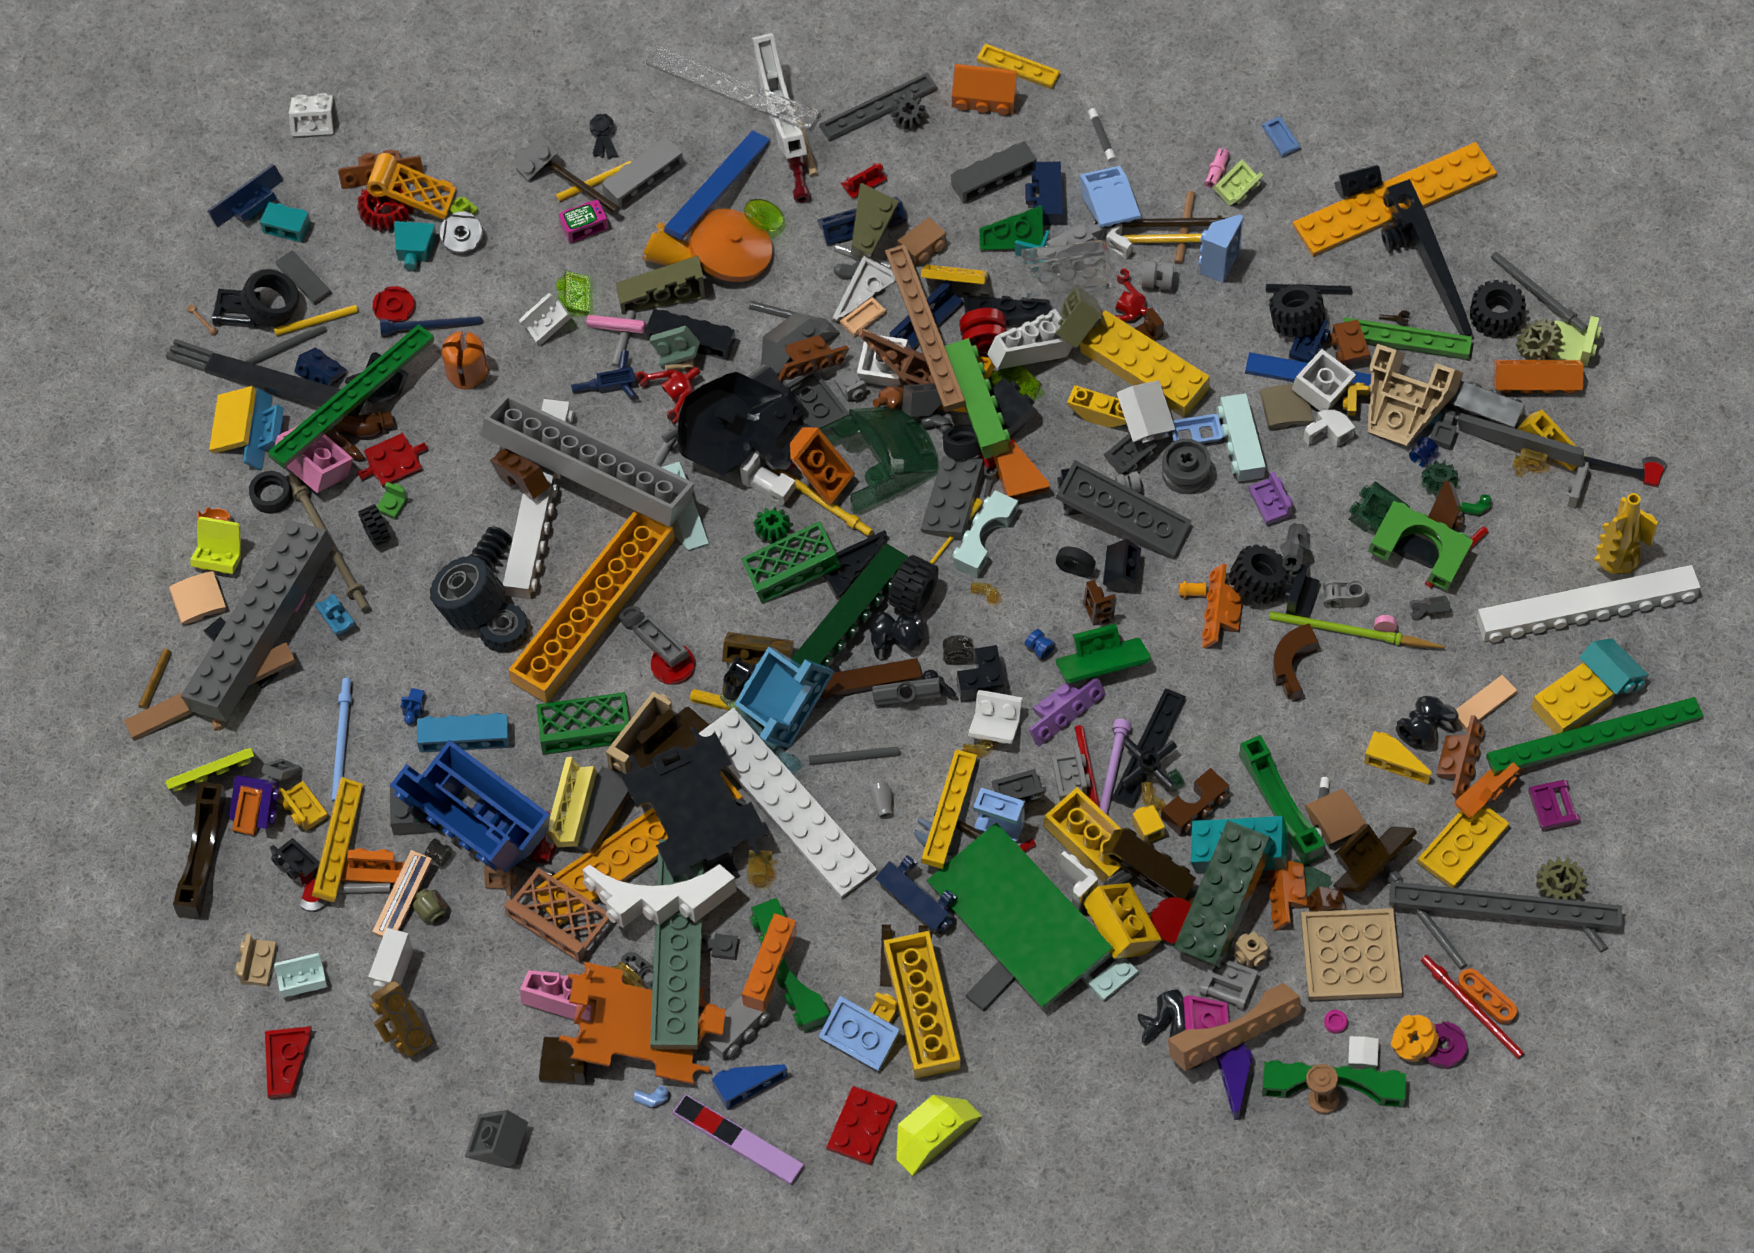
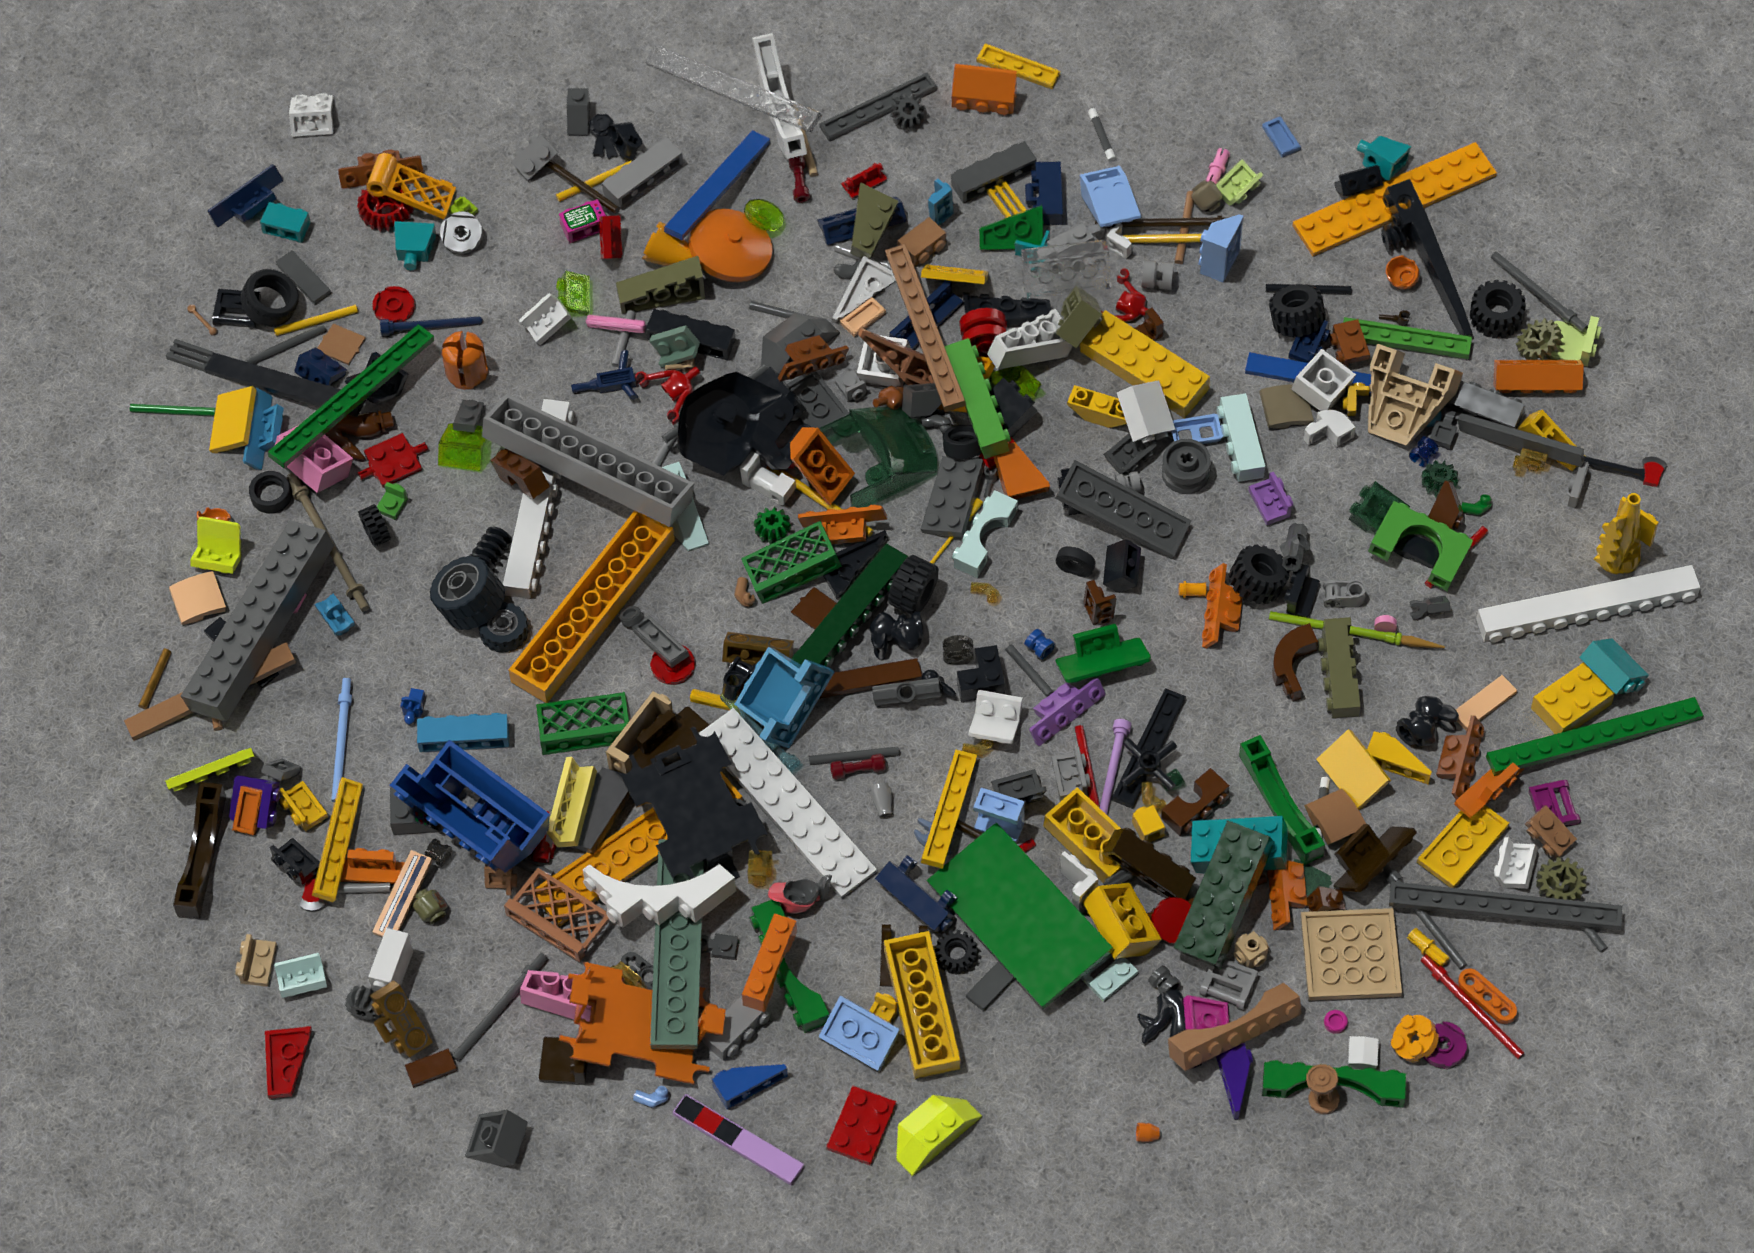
none -> green bar [130,404,216,416]
none -> medium nougat piece [317,323,366,365]
none -> dark grey gear [345,986,381,1021]
none -> reddish brown tile [405,1048,457,1088]
none -> clear neon green bracket [438,423,487,471]
none -> dark grey bar [452,952,548,1062]
none -> dark grey plate [453,400,484,433]
none -> dark grey slope [567,88,590,136]
none -> red bracket [599,216,622,259]
none -> black piece [608,122,643,161]
none -> medium nougat arm [734,577,755,607]
none -> dark grey hair [768,875,832,914]
none -> reddish brown piece [791,587,837,630]
none -> orange bracket [798,505,887,544]
none -> dark red piece [830,753,886,780]
none -> dark azure bracket [928,178,954,226]
none -> black tyre [935,929,977,974]
none -> yellow tile [987,181,1026,218]
none -> dark grey bar [1005,644,1054,697]
none -> orange hose [1136,1122,1160,1142]
none -> dark grey wheel [1148,965,1181,994]
none -> dark tan head [1191,180,1223,212]
none -> yellow tile [1316,729,1391,810]
none -> olive wedge [1318,617,1360,718]
none -> teal torso [1357,136,1411,180]
none -> orange hair [1385,255,1420,290]
none -> yellow axle [1407,928,1449,966]
none -> white bracket [1494,837,1538,889]
none -> medium nougat bracket [1525,805,1577,858]

